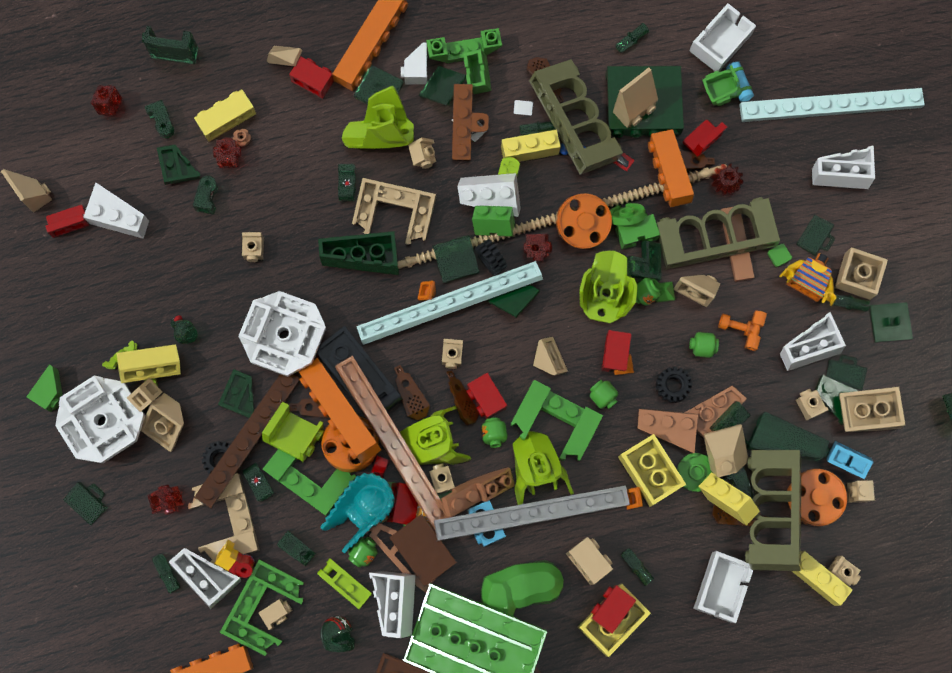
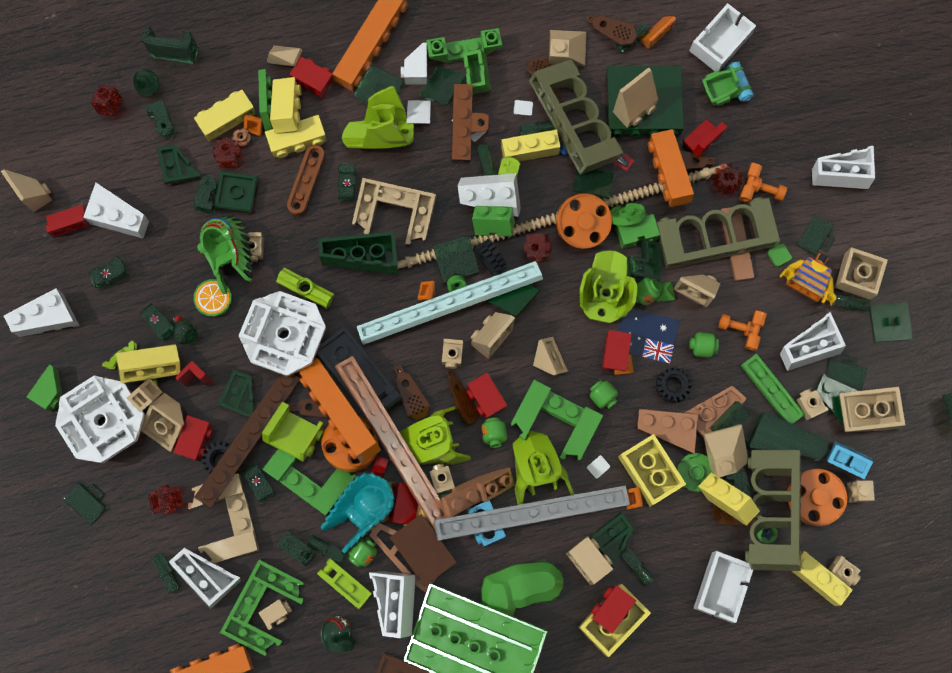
leg [215,540,255,578] -> none
tan brick [408,137,436,169] -> none
light aqua plate [740,88,925,122] -> none
none -> white wedge [4,288,79,337]
none -> clear green leg [88,256,129,288]
none -> clear green plate [133,69,159,97]
none -> clear green leg [140,303,176,341]
none -> red brick [173,415,214,462]
none -> red panel [175,361,213,387]
none -> tile [193,279,232,317]
none -> bright green piece [197,216,253,295]
none -> dark green plate [214,171,258,213]
none -> orange slope [243,114,263,136]
none -> bright green wing [258,69,273,131]
none -> light yellow brick [265,115,327,158]
none -> light yellow brick [270,77,302,133]
none -> lime piece [276,268,335,309]
none -> dark orange plate [287,145,325,216]
none -> clear green axle [307,535,346,563]
none -> white sticker [407,100,431,123]
none -> bright green tile [447,275,467,292]
none -> tan slope [471,312,515,359]
none -> clear green axle [478,144,496,176]
none -> tan slope [549,30,586,67]
none -> clear green piece [572,169,614,199]
none -> reddish brown piece [586,15,638,47]
none -> white sticker [587,455,610,479]
none -> dark green wing [590,512,634,567]
none -> dark blue sticker [619,308,680,363]
none -> orange slope [640,16,676,49]
none -> orange bar [739,163,787,203]
none -> bright green tile [741,354,805,427]
none -> tile [757,528,778,544]

